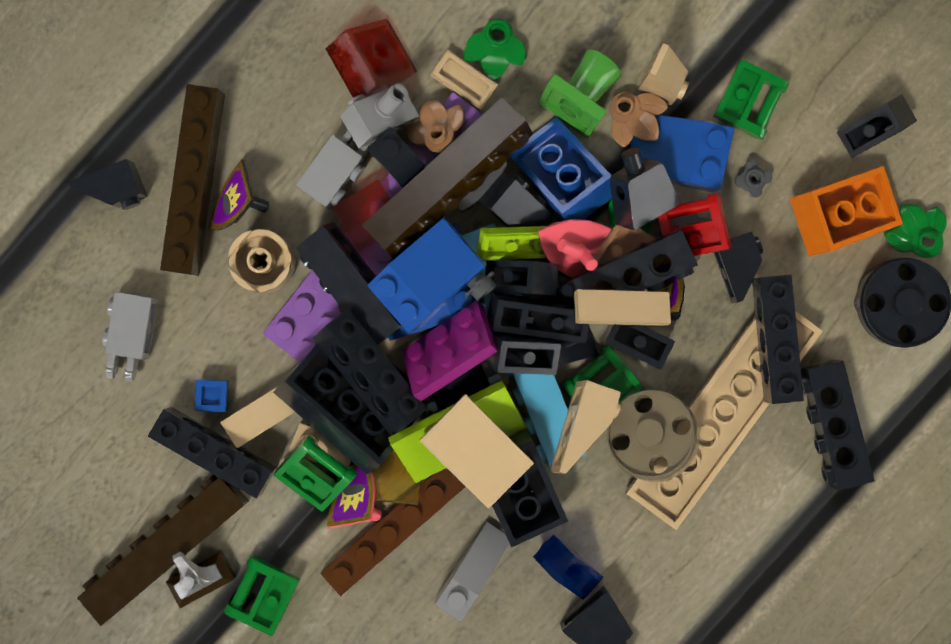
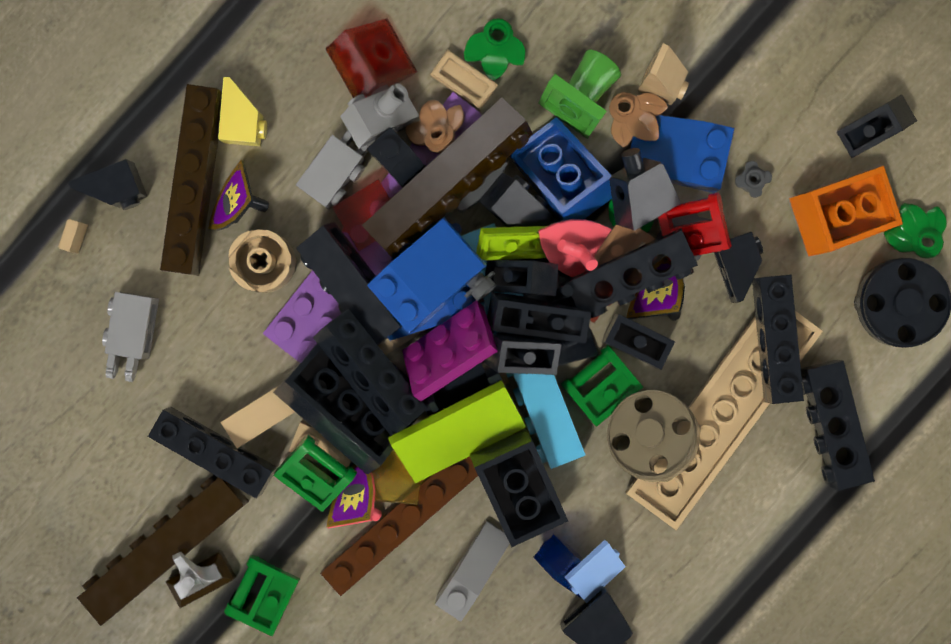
blue plate [195,379,229,412] -> none
tan tile [420,394,534,509] -> none
tan slope [550,380,621,474] -> none
tan tile [574,289,671,326] -> none
green plate [713,59,790,140] -> none
none -> tan tile [58,219,88,254]
none -> light yellow slope [218,77,267,147]
none -> light blue piece [565,540,626,603]

